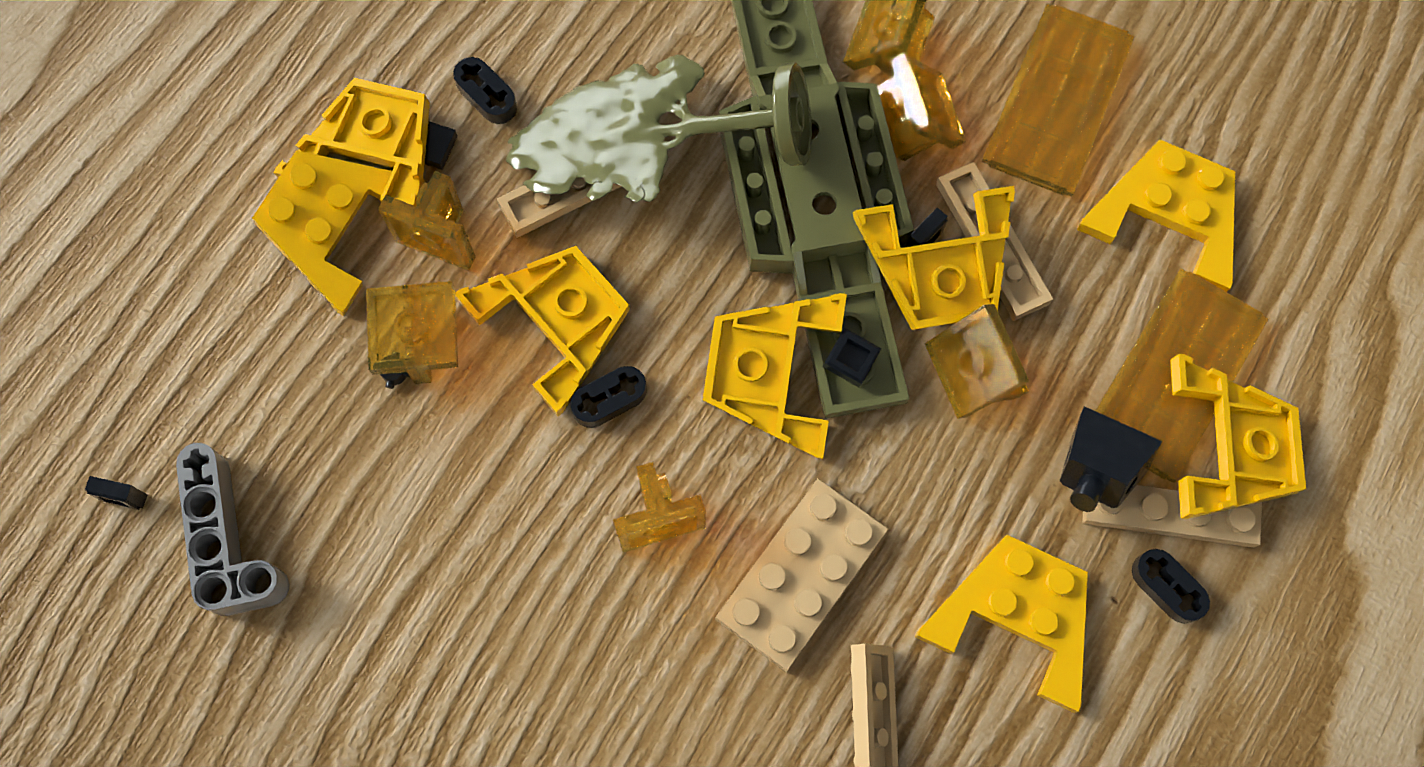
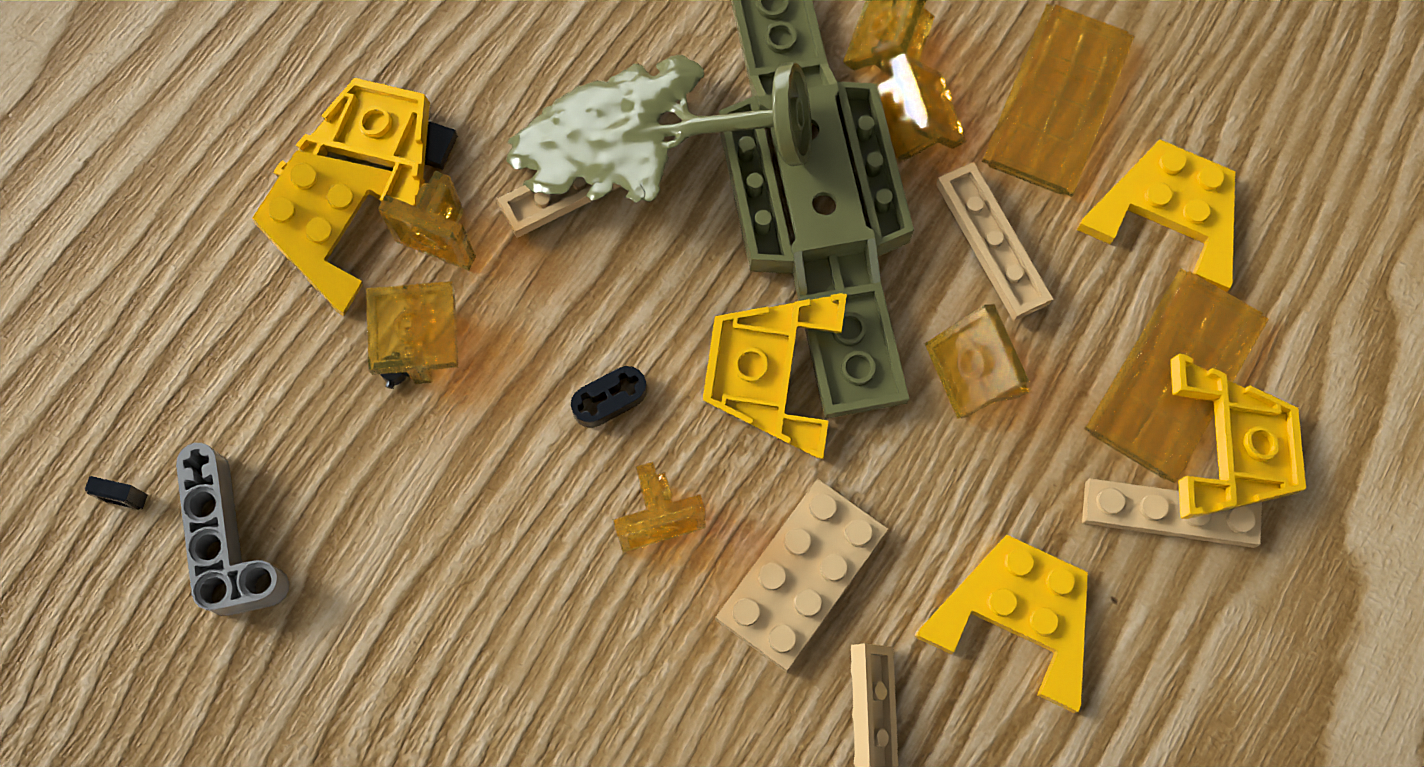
black beam [453,57,517,124] -> none
yellow wing [454,246,630,416] -> none
black tile [822,328,881,387] -> none
yellow wing [853,186,1015,330] -> none
black tile [906,208,948,247] -> none
black torso [1060,406,1162,512] -> none
black beam [1132,549,1210,624] -> none

